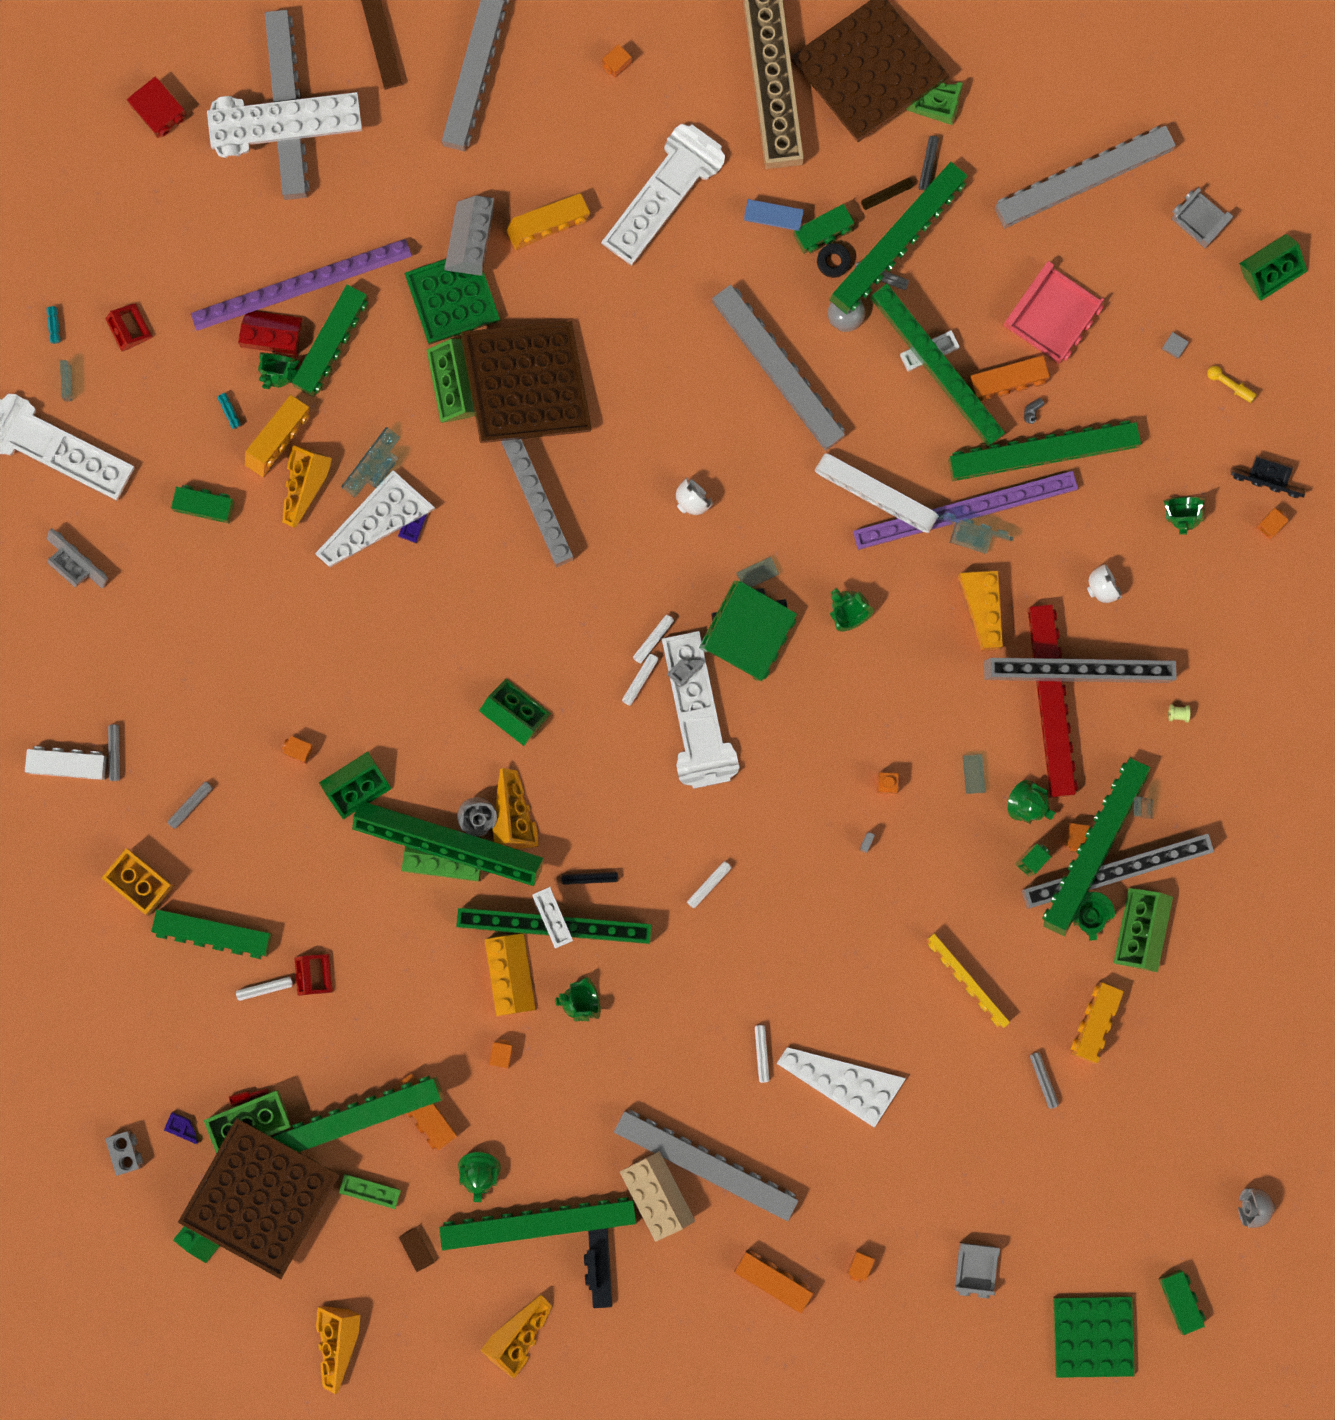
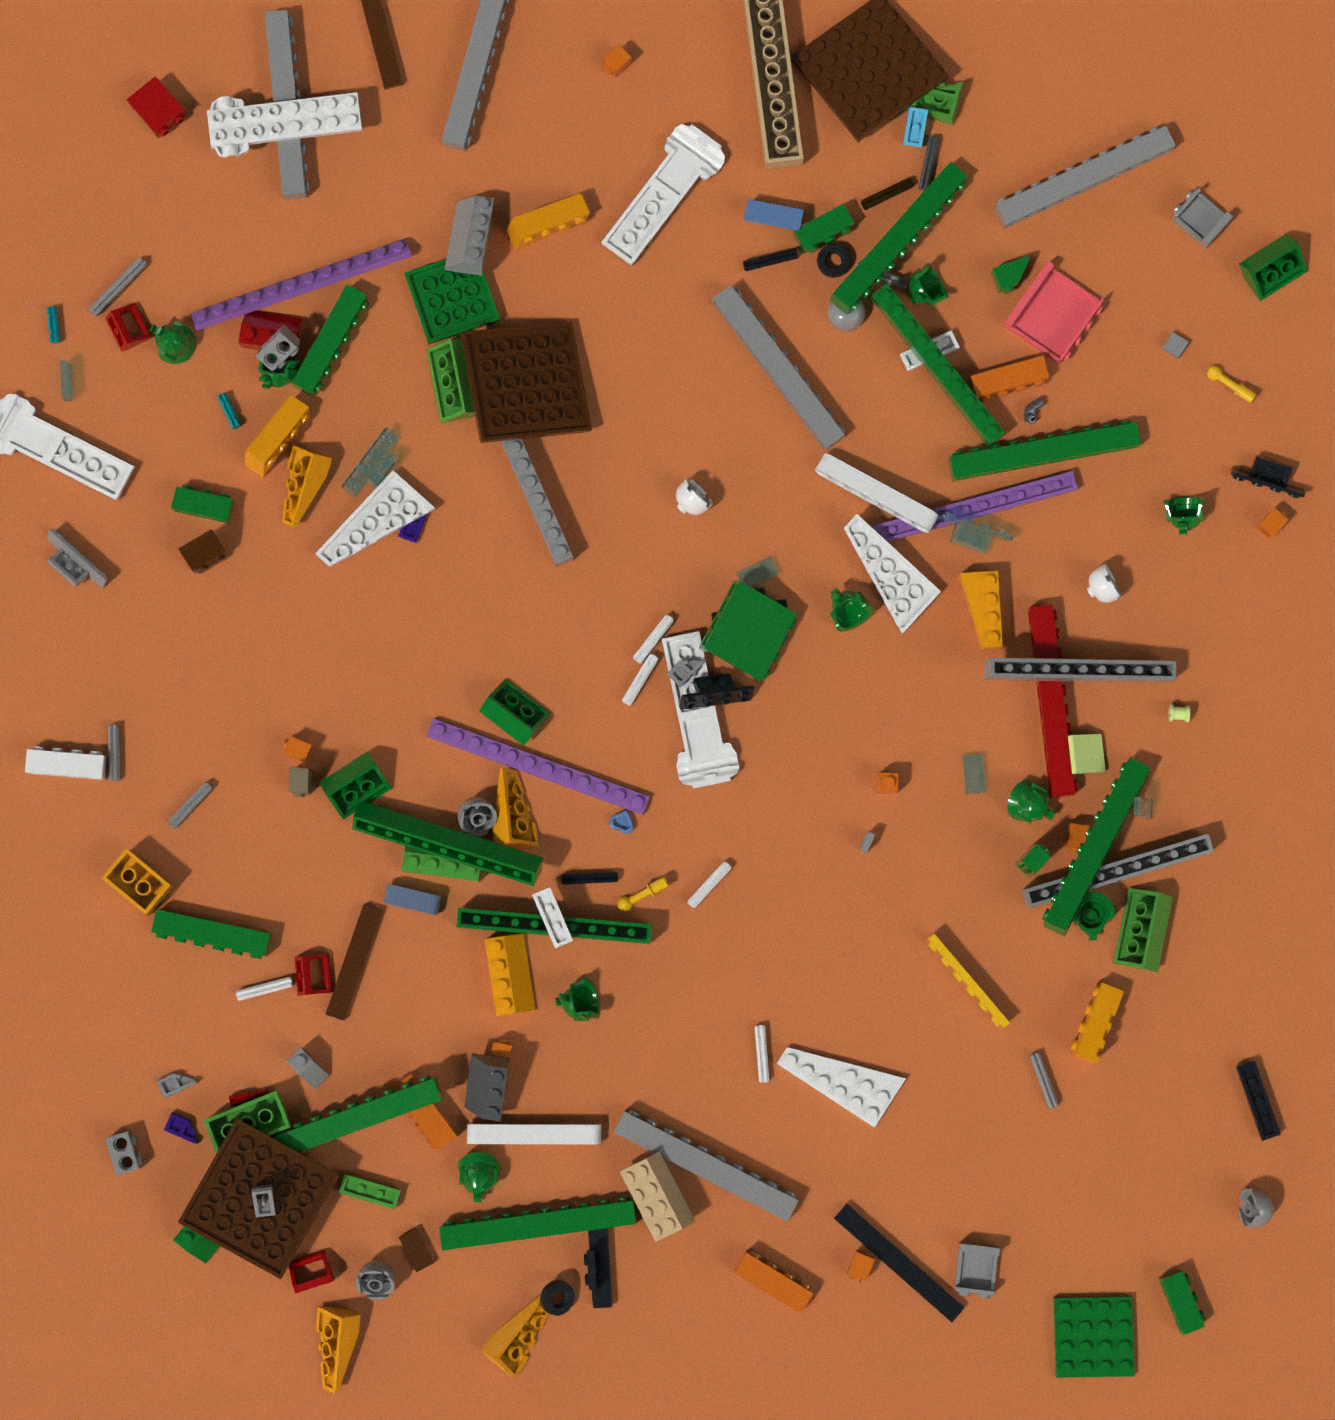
none -> light grey axle [88,257,147,317]
none -> green helmet [150,321,196,364]
none -> light grey tile [156,1073,198,1099]
none -> reddish brown slope [178,529,228,574]
none -> light grey slope [251,1184,276,1217]
none -> light grey brick [255,325,301,372]
none -> light grey slope [286,1047,330,1089]
none -> red tile [288,1251,334,1294]
none -> dark tan slope [289,767,313,798]
none -> reddish brown tile [325,904,382,1021]
none -> light grey cylinder [356,1260,395,1300]
none -> sand blue beam [383,884,442,915]
none -> medium lavender plate [426,719,649,815]
none -> dark grey slope [464,1053,510,1121]
none -> white beam [467,1124,601,1144]
none -> black tyre [540,1280,574,1316]
none -> medium blue tile [609,810,633,834]
none -> yellow pin [617,876,669,912]
none -> black bracket [679,673,754,710]
none -> black axle [743,248,798,271]
none -> black tile [834,1203,964,1322]
none -> white wing [844,514,941,634]
none -> medium azure plate [903,107,928,148]
none -> green helmet [909,262,949,306]
none -> green slope [991,256,1030,294]
none -> yellowish green tile [1068,734,1106,774]
none -> black plate [1236,1060,1281,1141]

